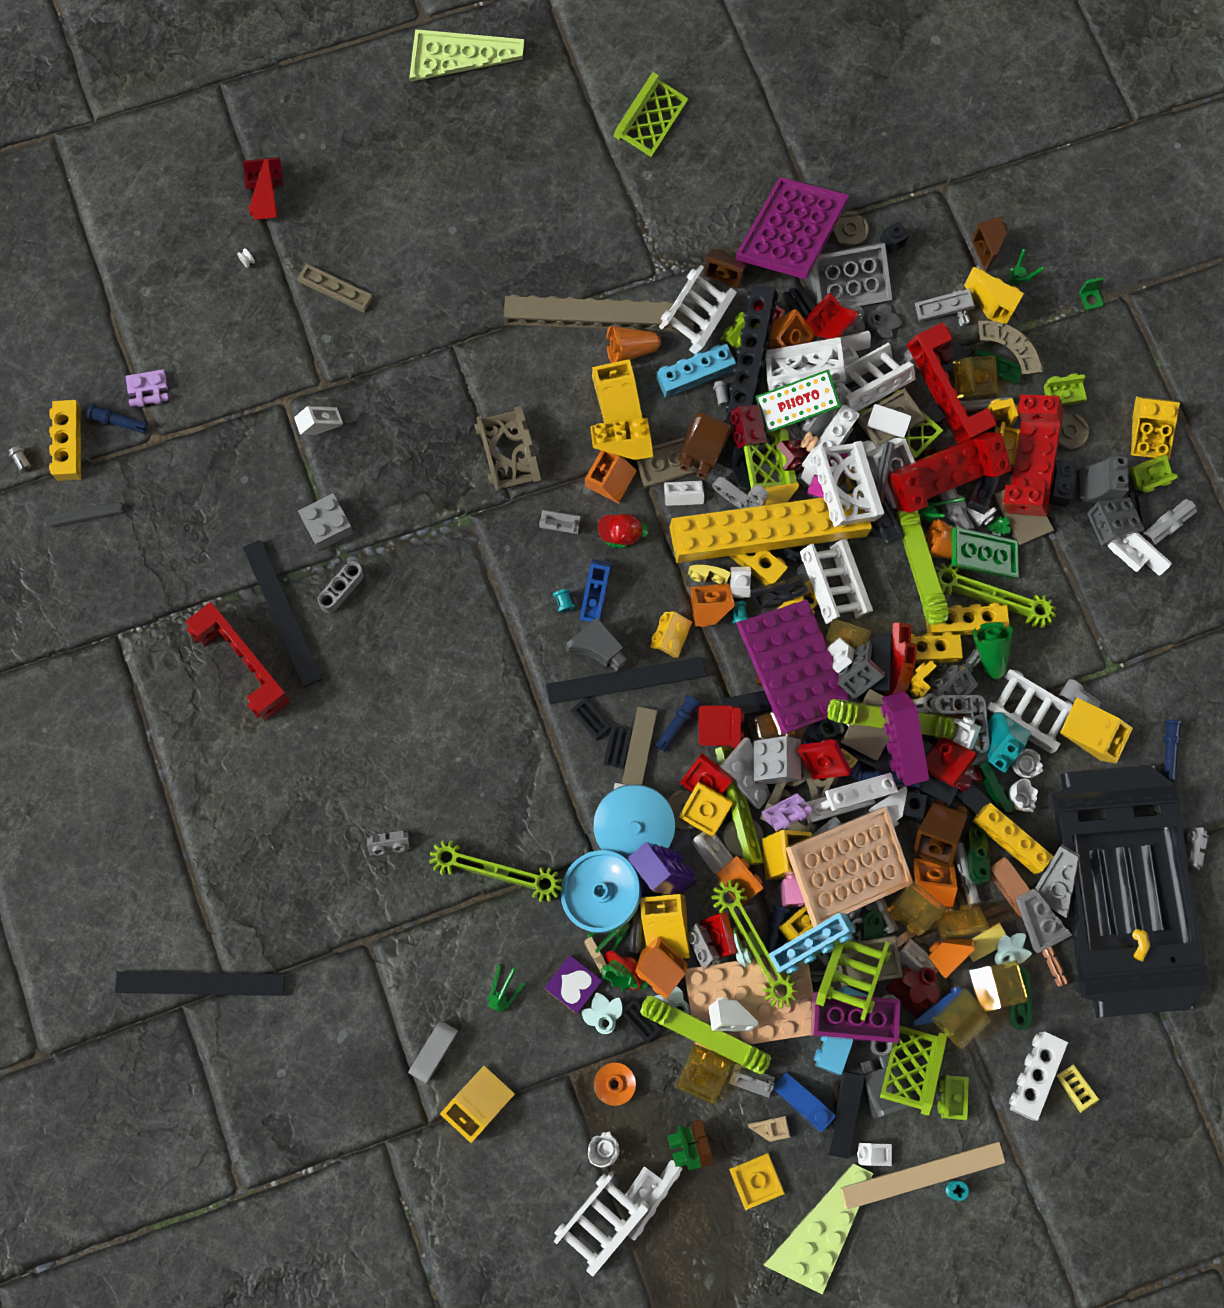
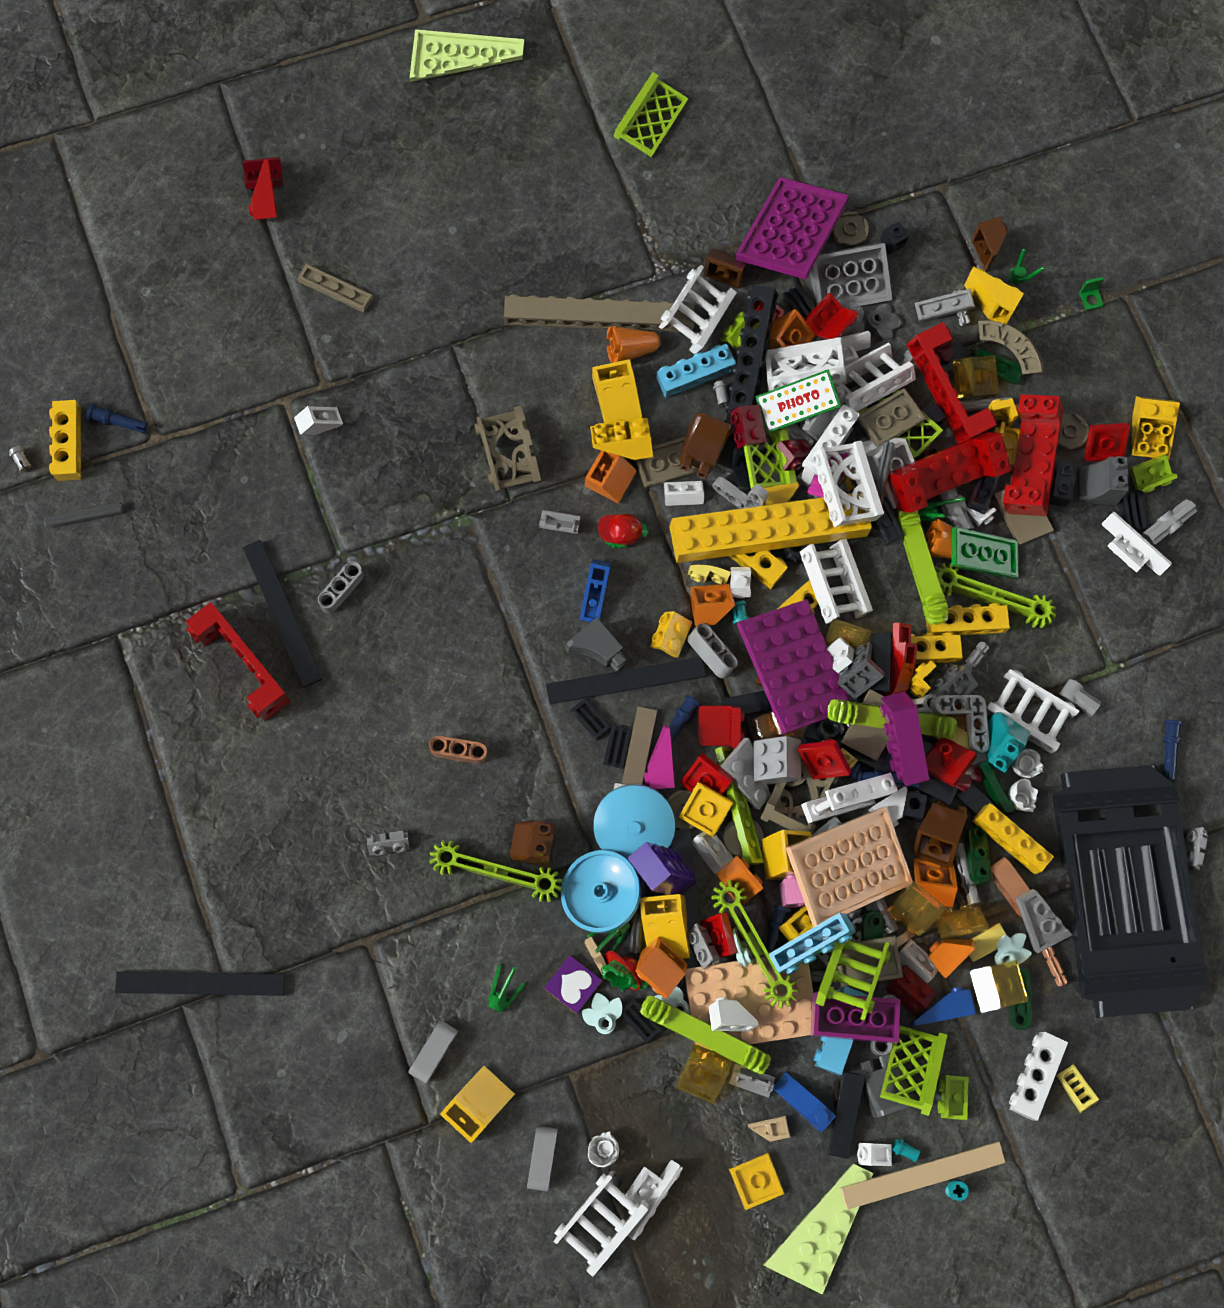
lavender plate [125,369,169,408] -> none
white bush [237,248,255,268] -> none
light grey brick [298,493,353,551] -> none
teal bush [553,589,575,614] -> none
orange dish [594,1063,636,1106] -> none
green hips [667,1119,713,1170] -> none
black hinge [750,575,809,609] -> none
lavender plate [762,794,813,832] -> none
light nougat bush [800,432,818,452] -> none
white slope [867,404,911,438] -> none
dark red plate [902,967,939,1004] -> none
clear yellow slope [932,989,991,1050] -> none
white bracket [953,717,981,749] -> none
green cone [973,622,1013,679] -> none
green plant [988,516,1011,537] -> none
light grey wing [1034,845,1080,918] -> none
lime bracket [1043,373,1087,406] -> none
yellow slope [1060,698,1133,763] -> none
dark grey bracket [1087,497,1144,546] -> none
yellow arm [1132,929,1150,961] -> none
none -> nougat beam [429,736,488,764]
none -> reddish brown hips [510,820,556,867]
none -> light grey beam [527,1125,558,1192]
none -> dark pink slope [644,725,675,789]
none -> light grey beam [688,623,738,678]
none -> teal pin [892,1139,920,1162]
none -> red tile [1084,423,1130,461]

